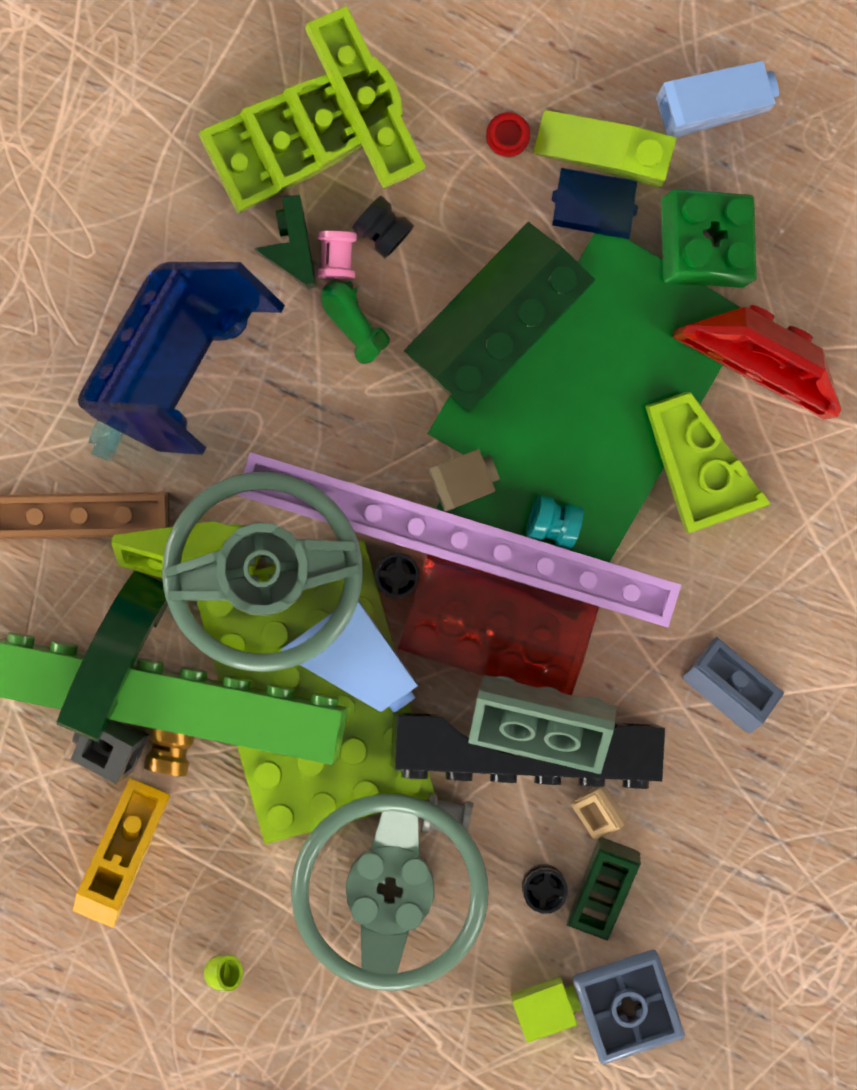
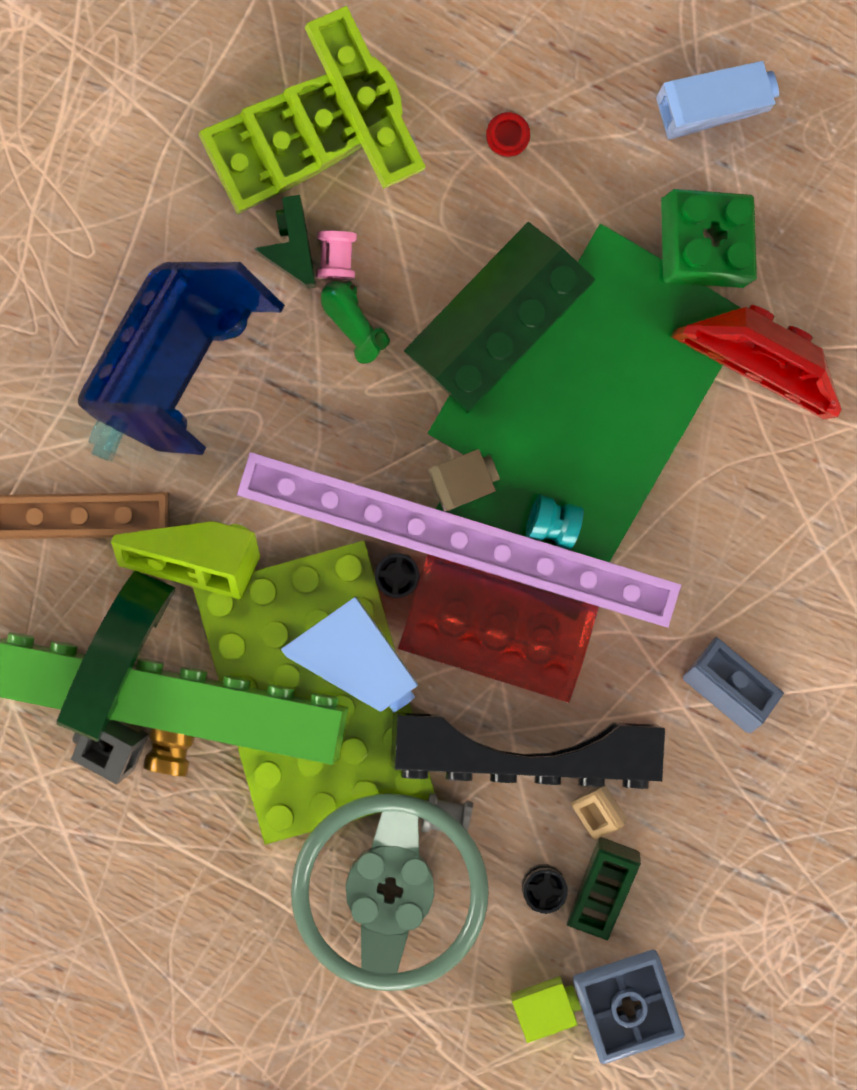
yellow slope [73,778,170,928] -> none
sand green piece [162,472,363,672] -> none
lime hinge [203,955,243,991] -> none
black wheel [352,195,414,259] -> none
sand green slope [468,675,617,774] -> none
lime slope [533,110,677,188] -> none
piece [551,168,638,239] -> none
lime wing [645,391,771,533] -> none

